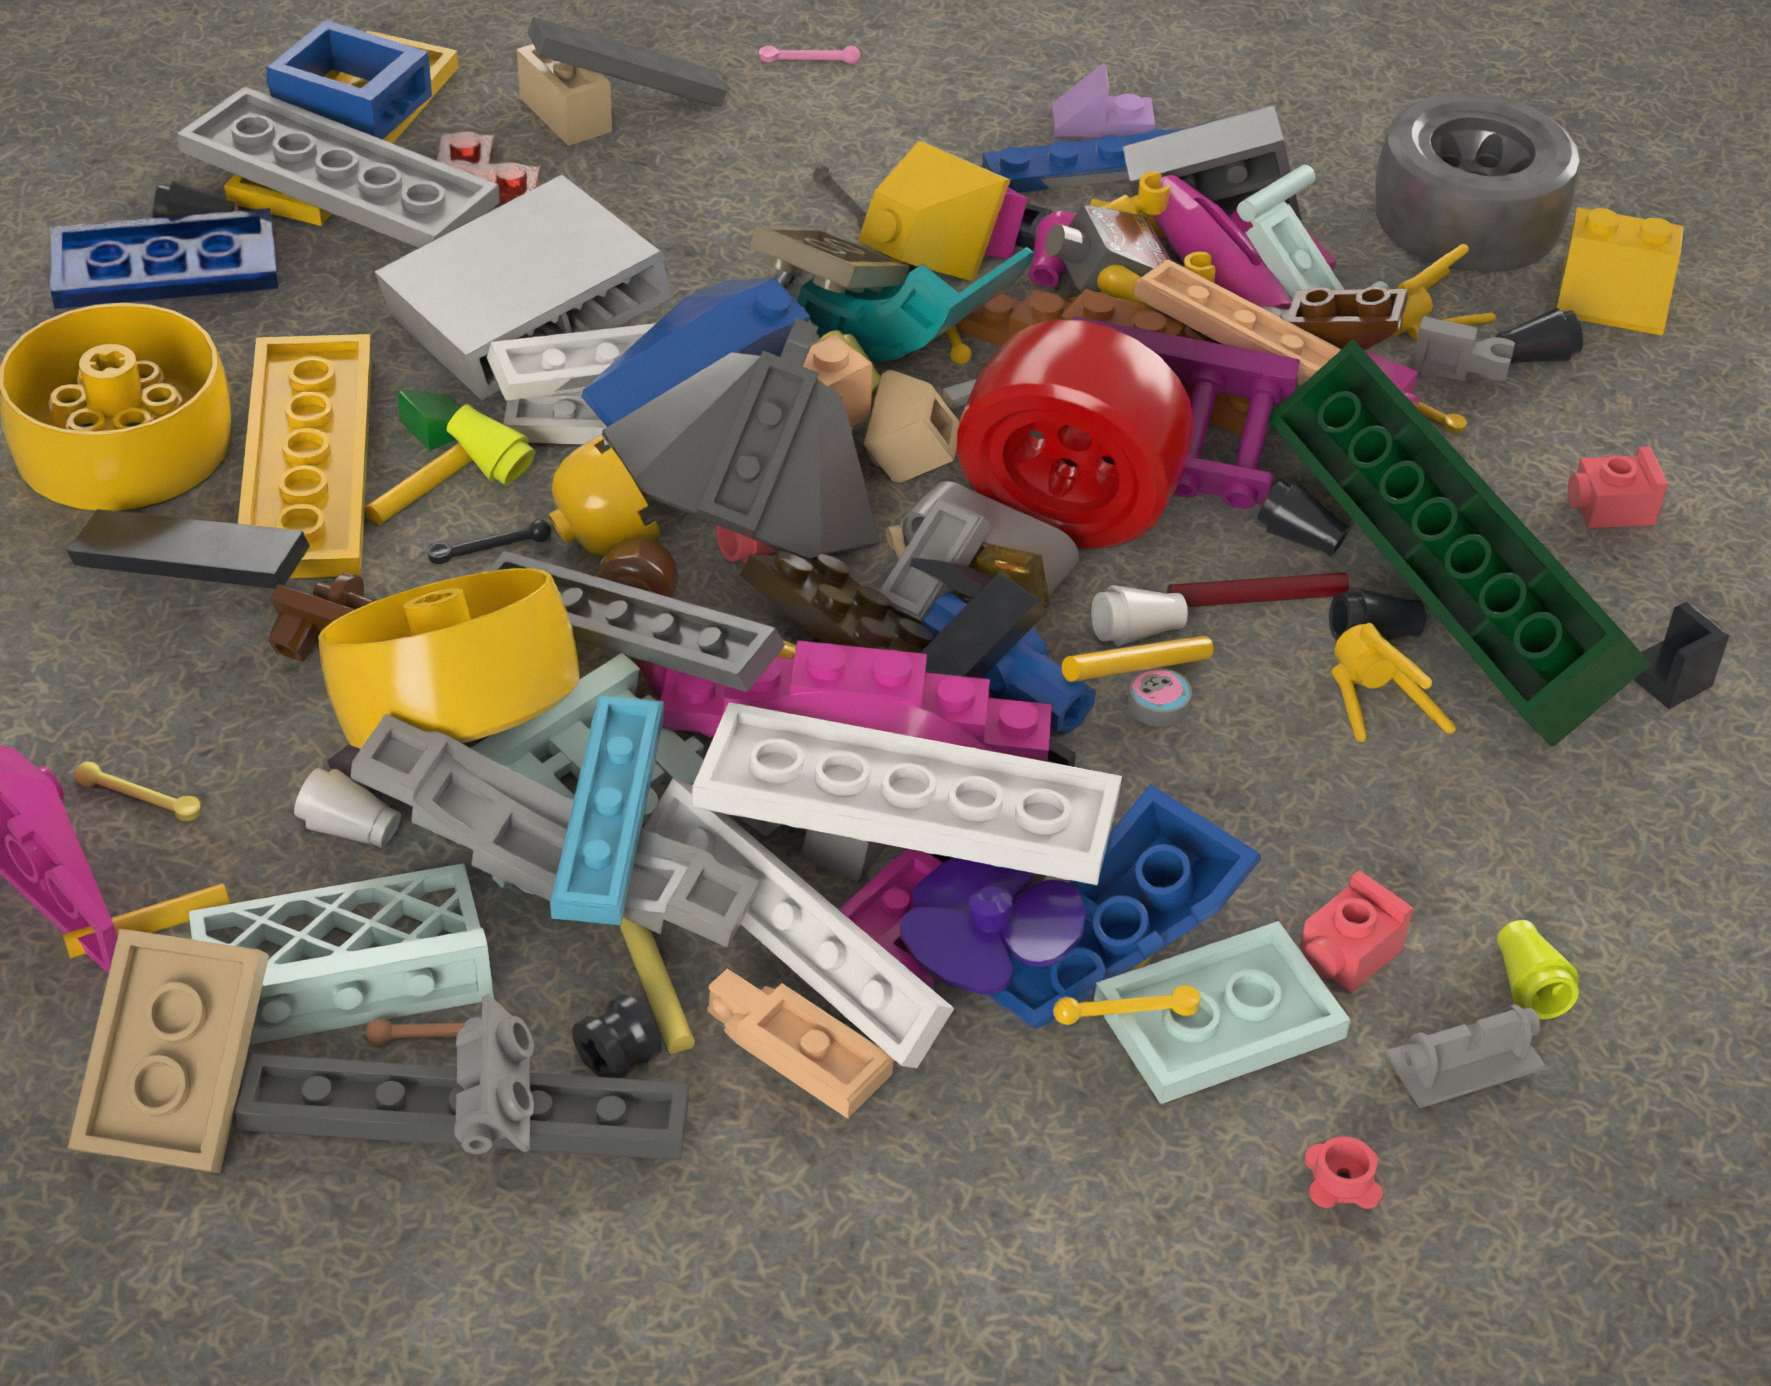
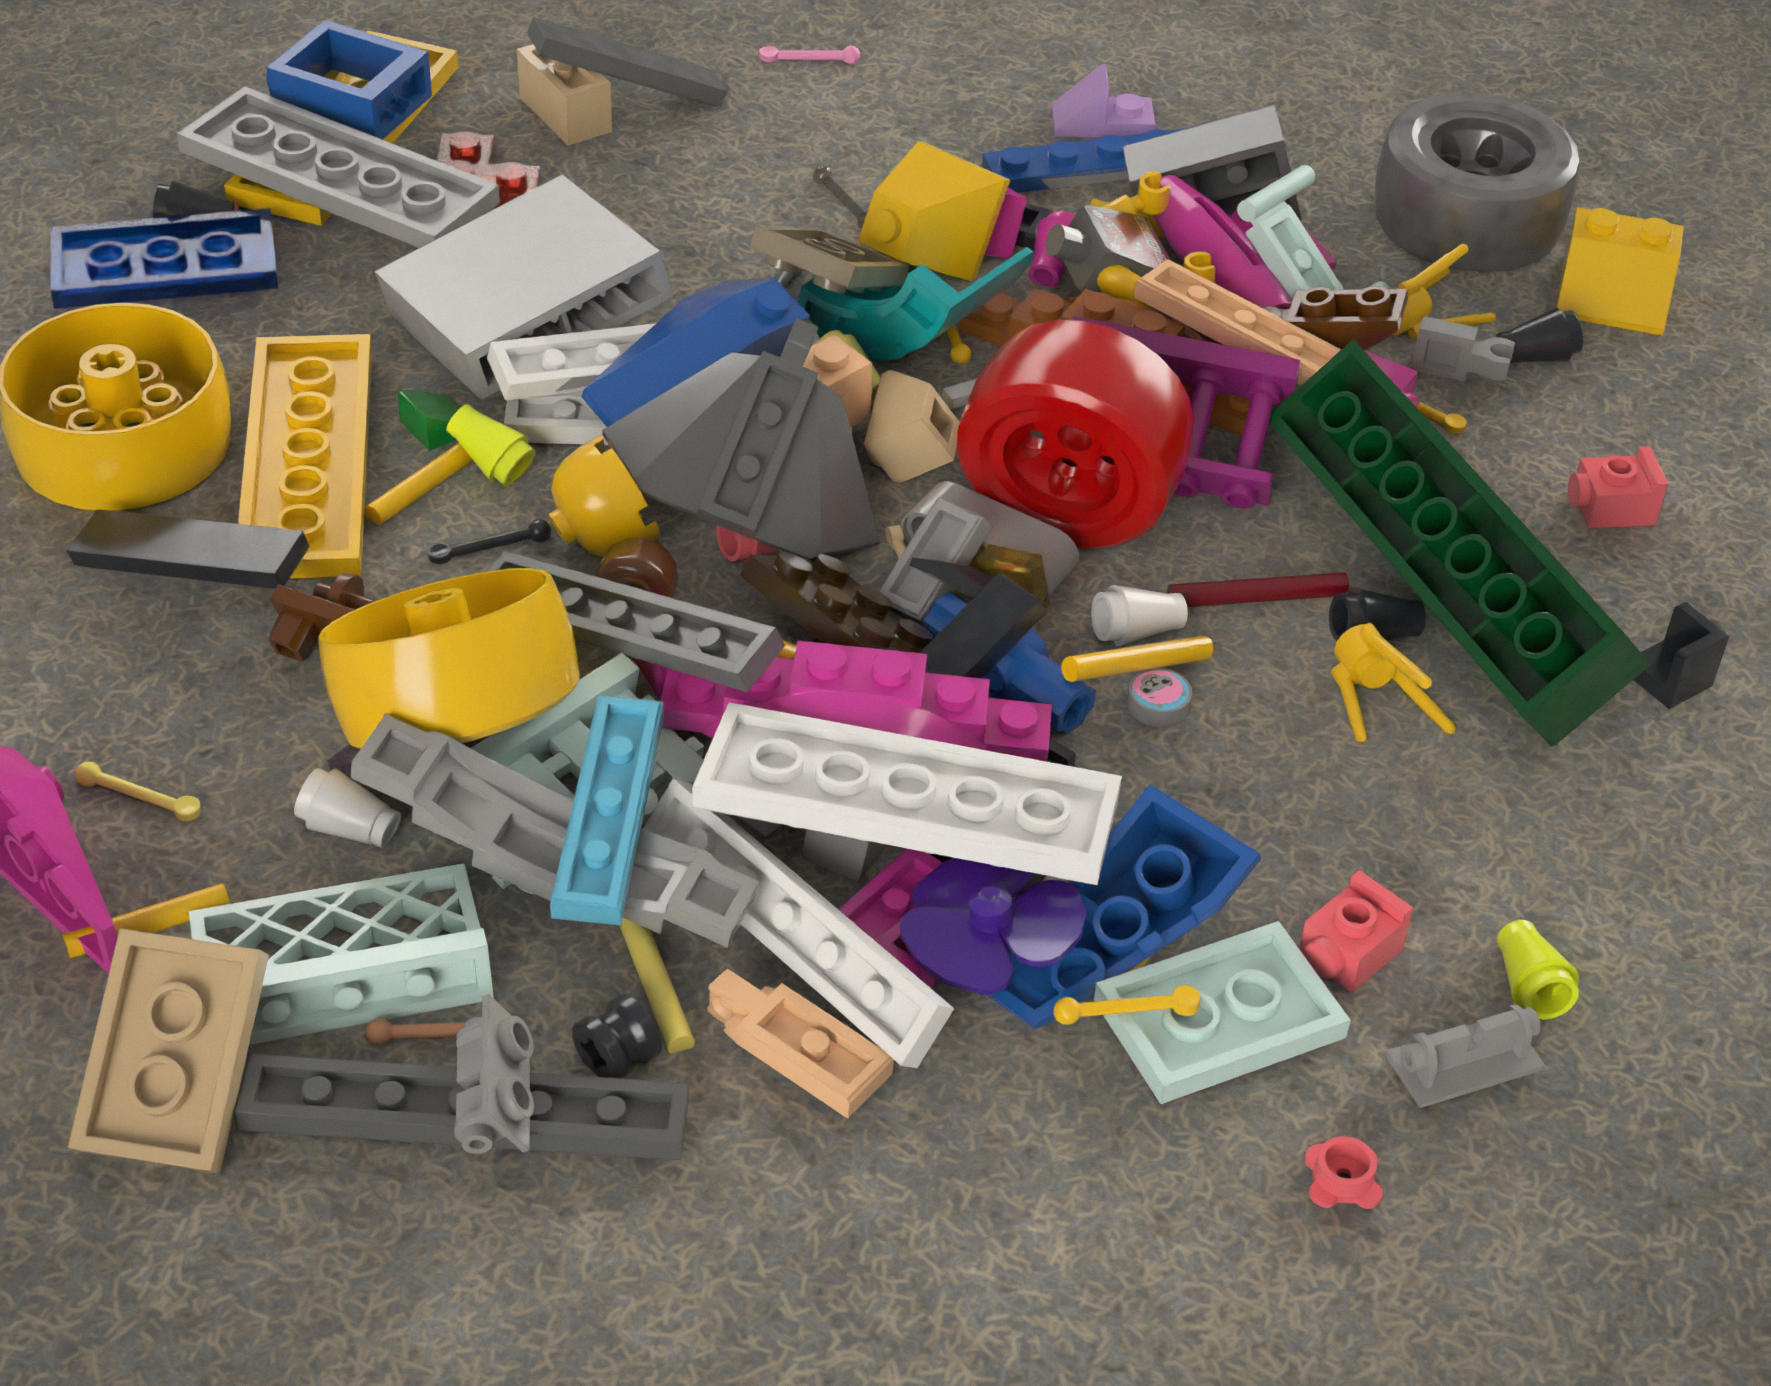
black cone [1257,480,1350,557] -> none

